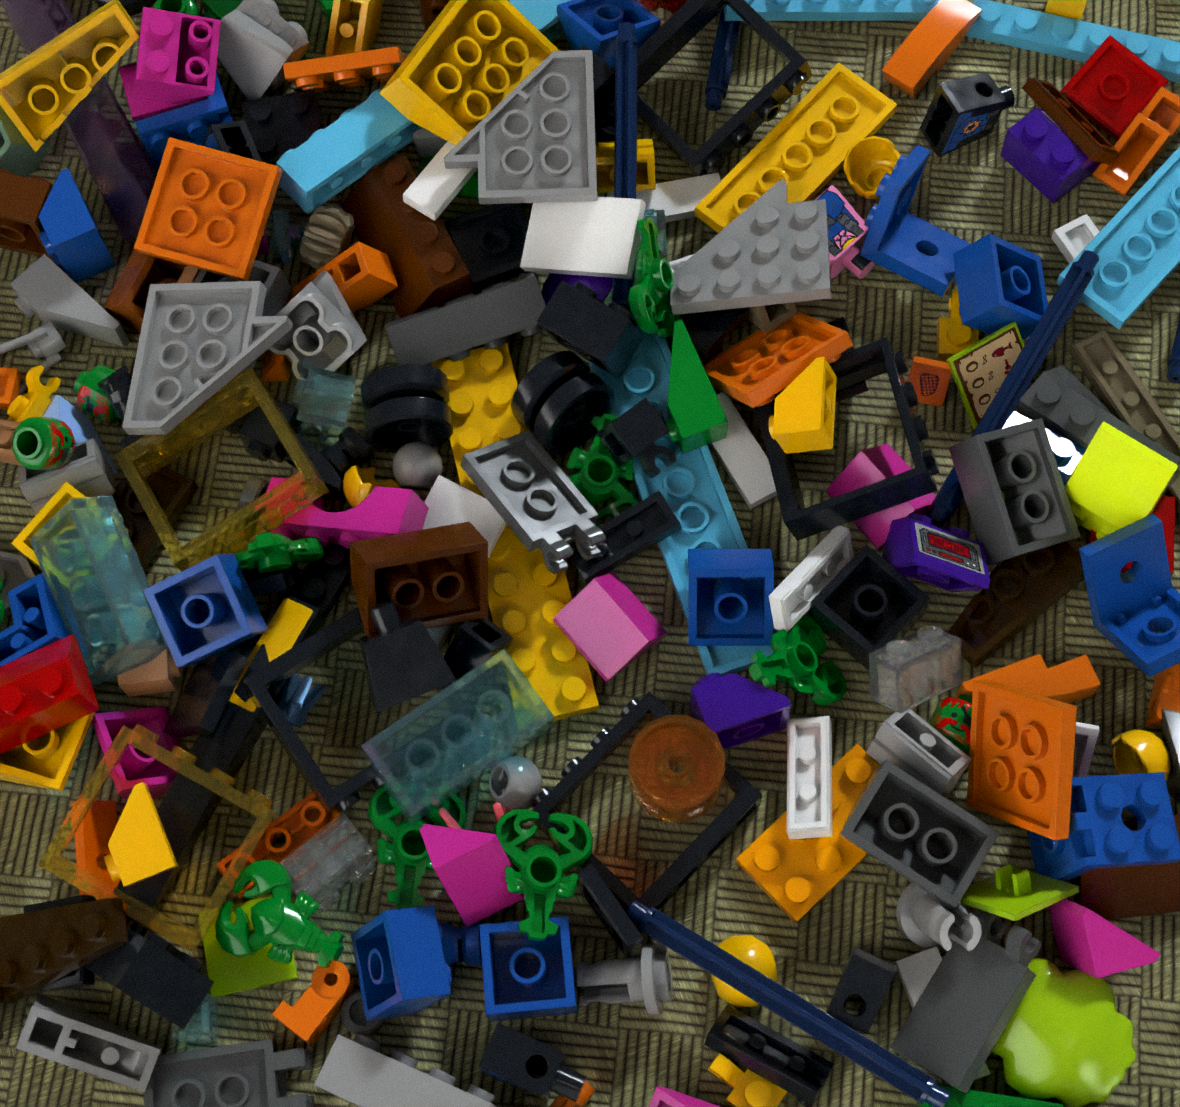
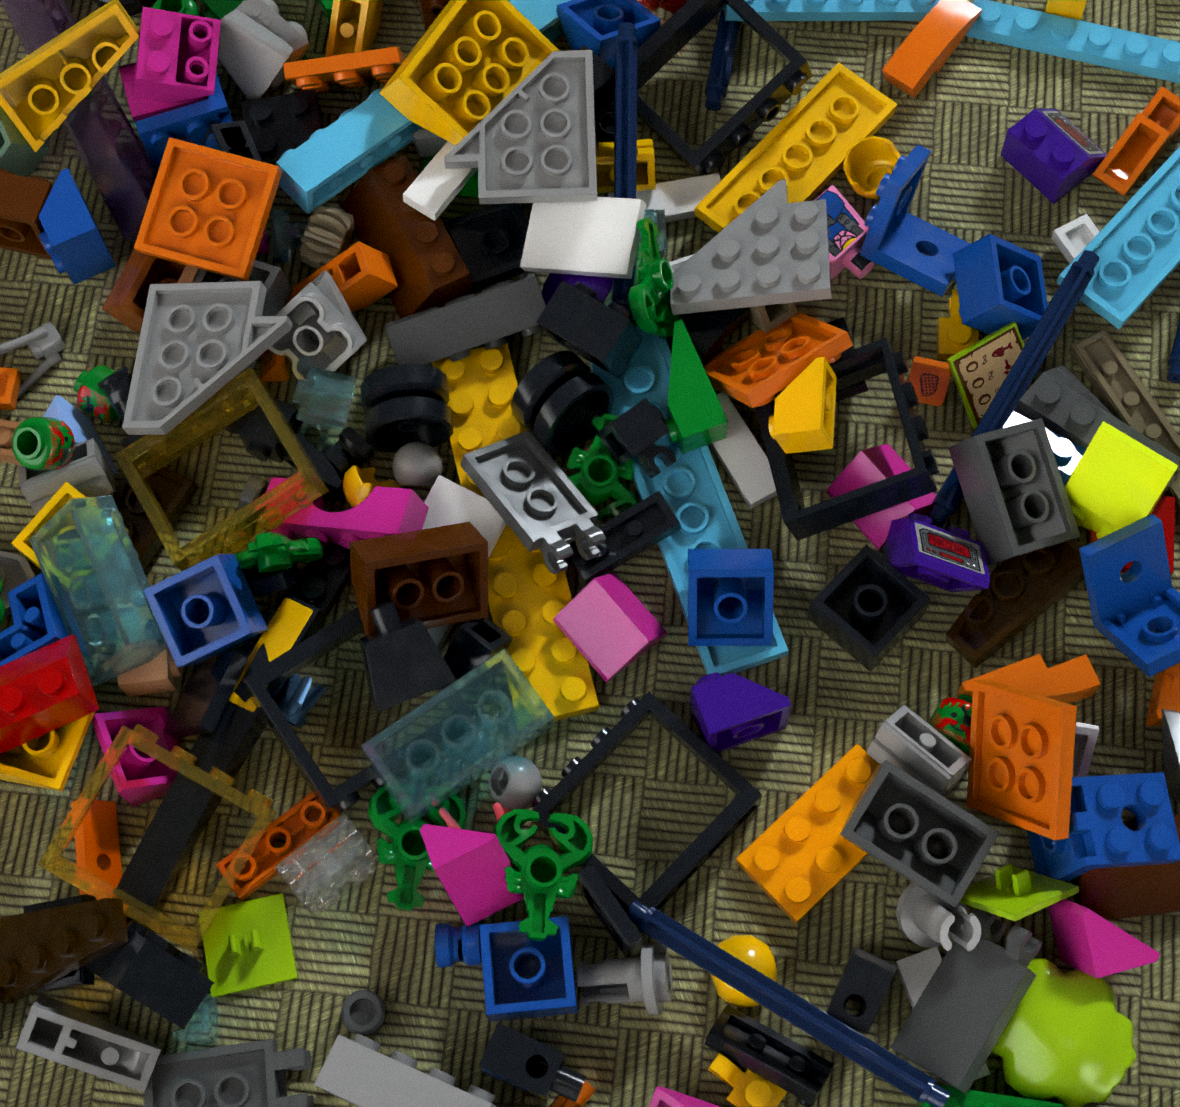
yellow plate [7,365,61,422] -> none
light grey slope [10,254,130,347] -> none
yellow slope [104,782,178,887] -> none
green animal [215,860,345,968] -> none
orange leg [272,961,355,1047] -> none
blue brick [351,905,452,1021] -> none
clear orange wheel [629,715,725,823] -> none
green animal [749,615,847,706] -> none
white tile [768,526,854,632] -> none
white tile [787,716,833,839] -> none
clear brick [869,625,962,714] -> none
black torso [920,73,1015,157] -> none
reddish brown tile [1022,77,1119,165] -> none
red tile [1060,35,1169,141] -> none
yellow hair [1111,729,1172,782] -> none

